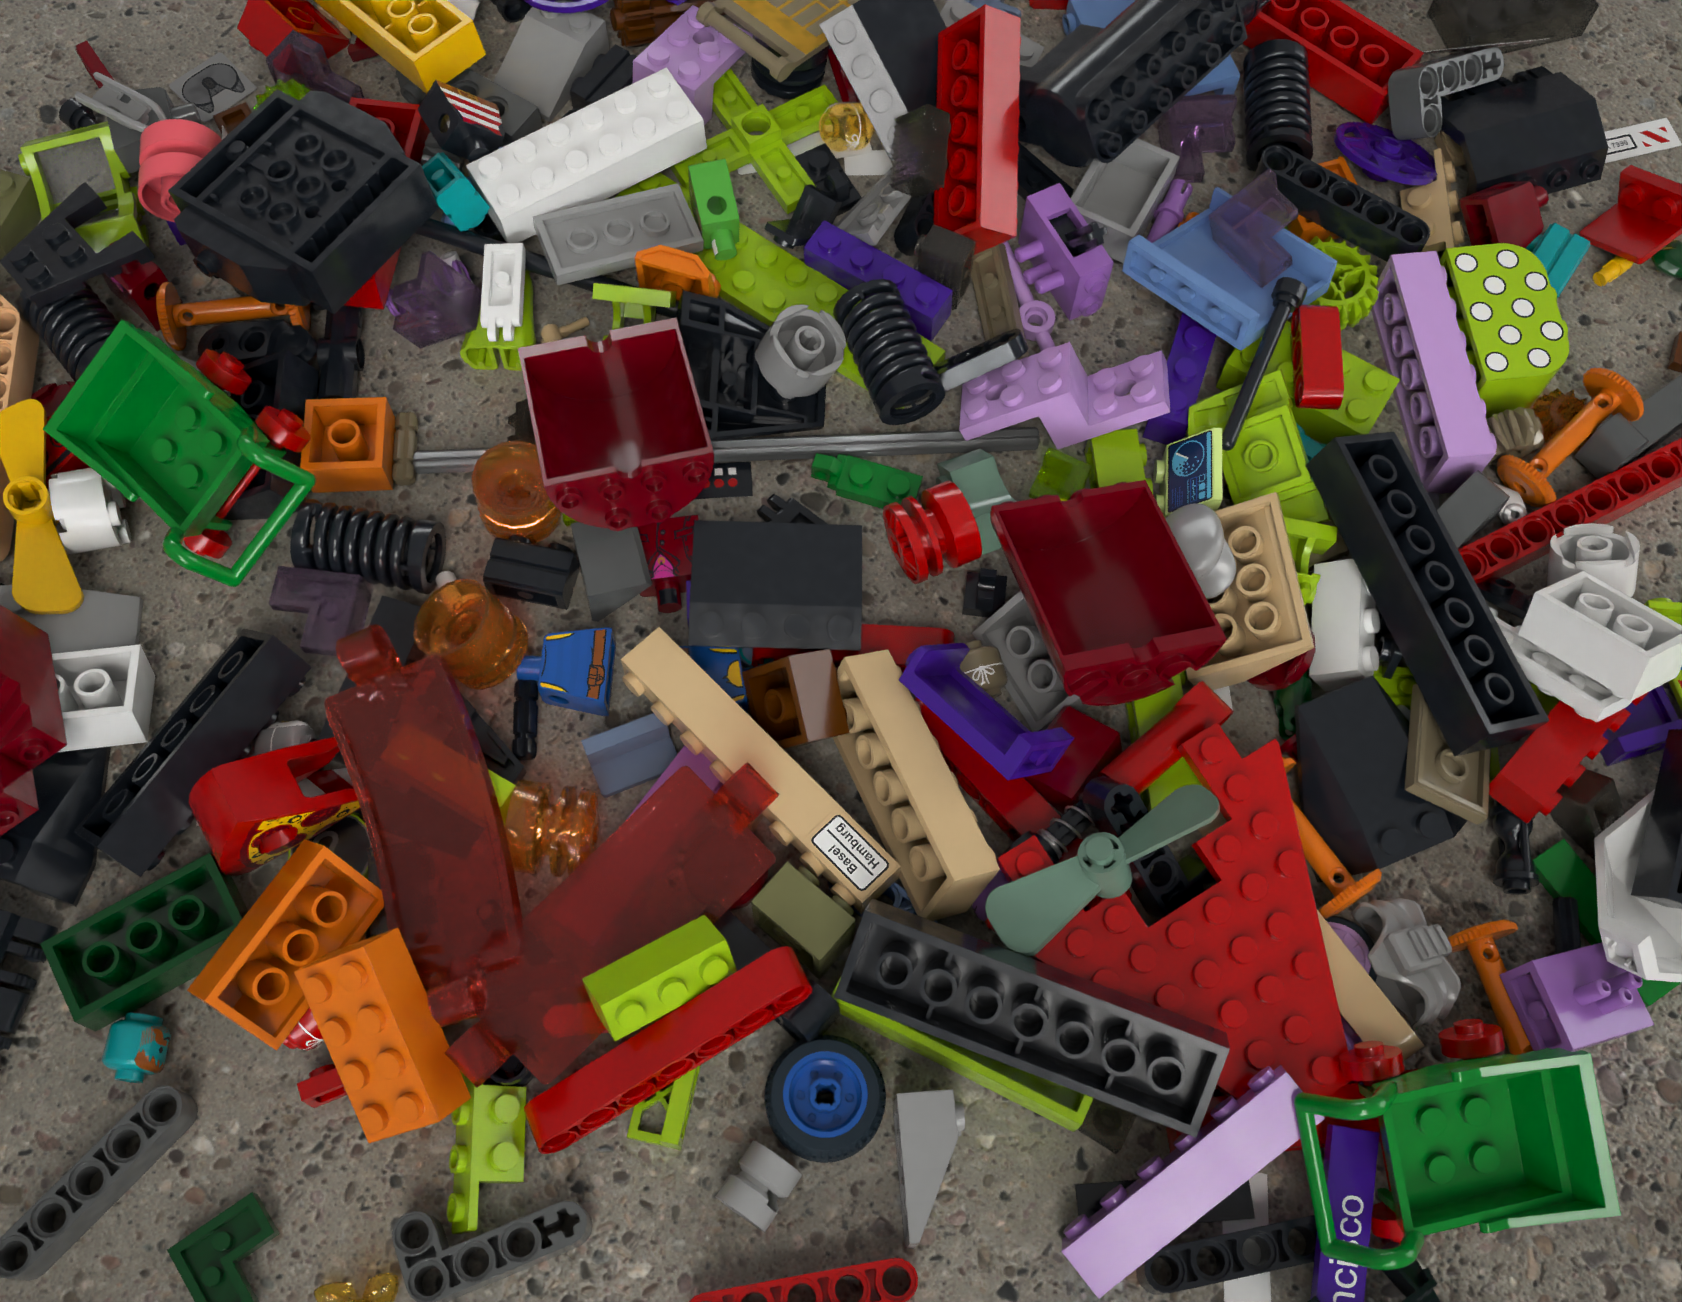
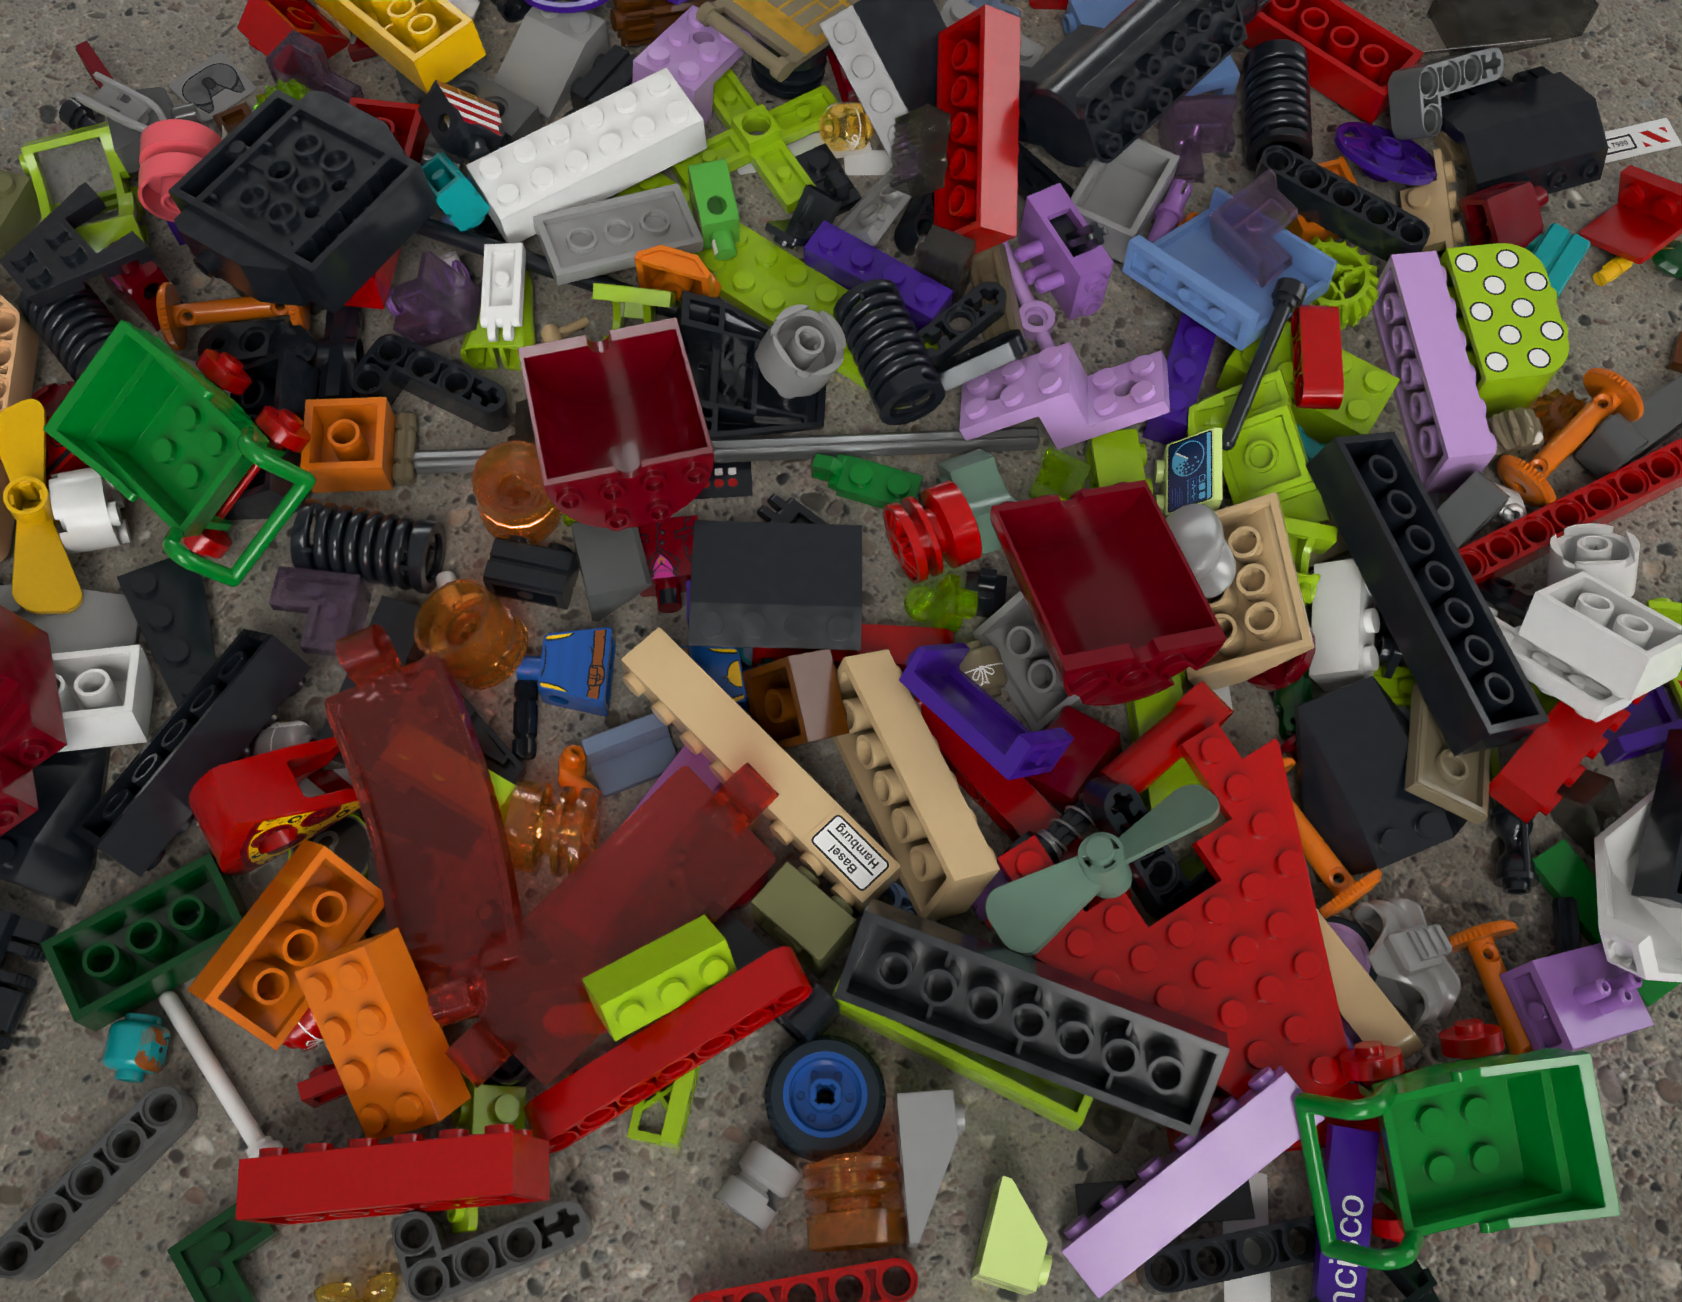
none -> black wing [117,550,217,707]
none -> white piece [159,991,283,1158]
none -> red brick [235,1124,550,1226]
none -> black beam [350,334,513,432]
none -> orange arm [558,744,601,808]
none -> clear orange wheel [802,1152,907,1252]
none -> clear neon green hips [904,574,978,634]
none -> black beam [918,282,1006,367]
none -> yellowish green slope [970,1176,1052,1295]

